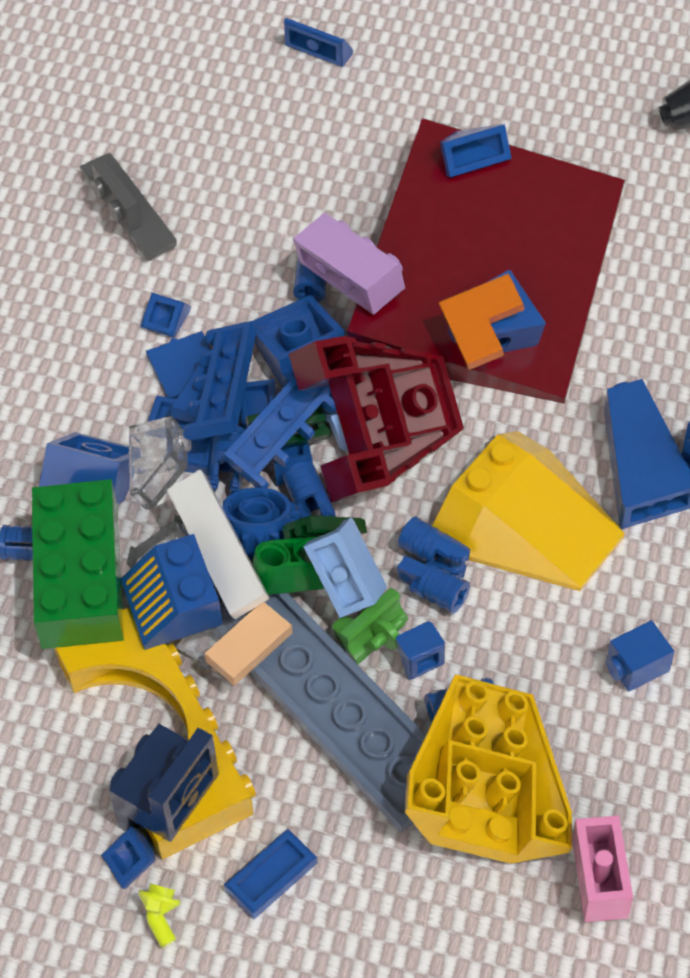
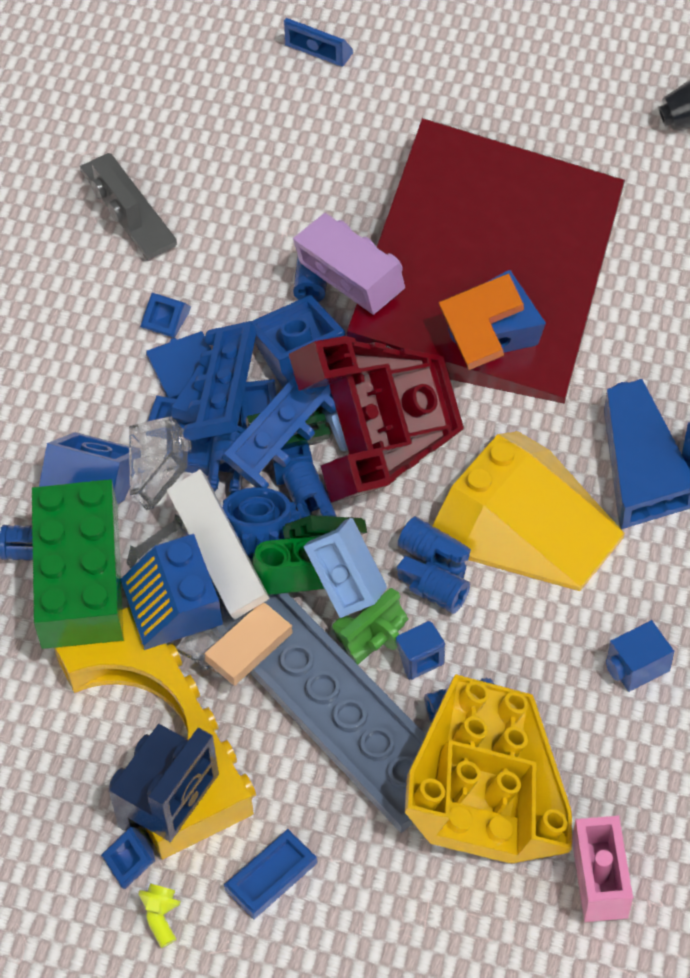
blue slope [440,124,512,177] -> none

